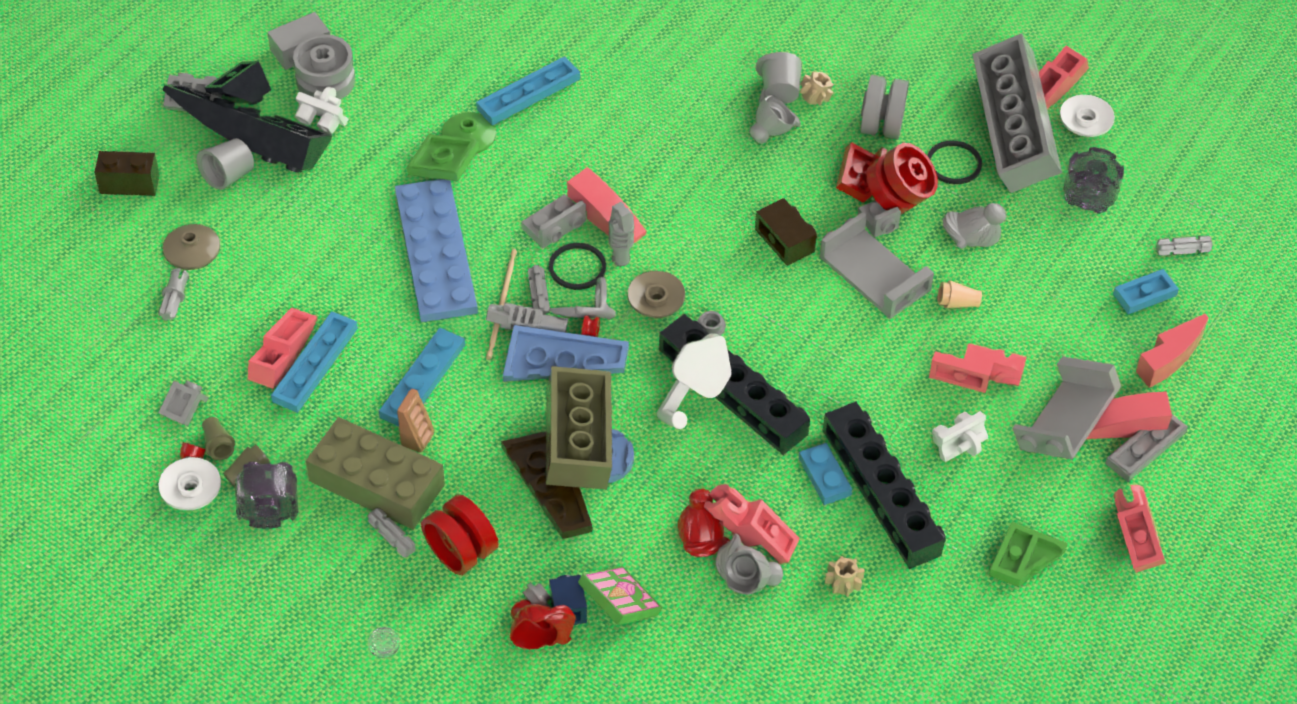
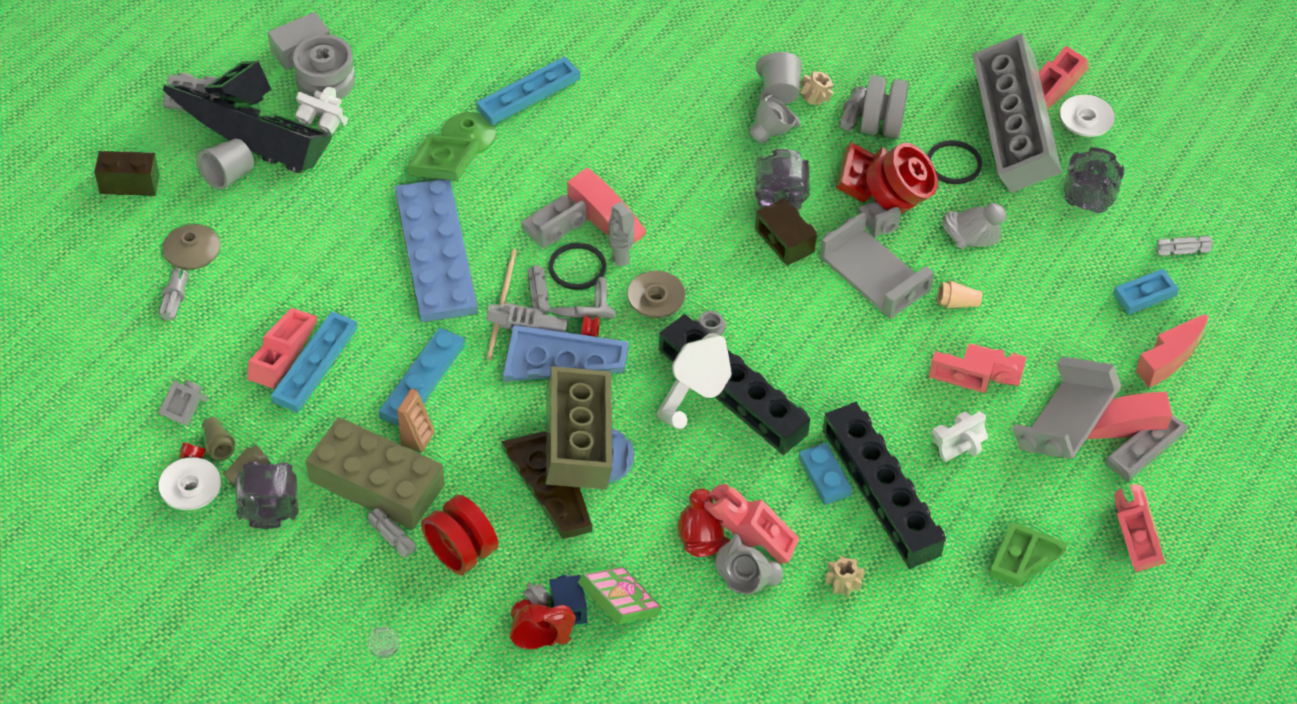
none -> brick [755,149,810,210]
none -> light grey axle [839,86,867,131]

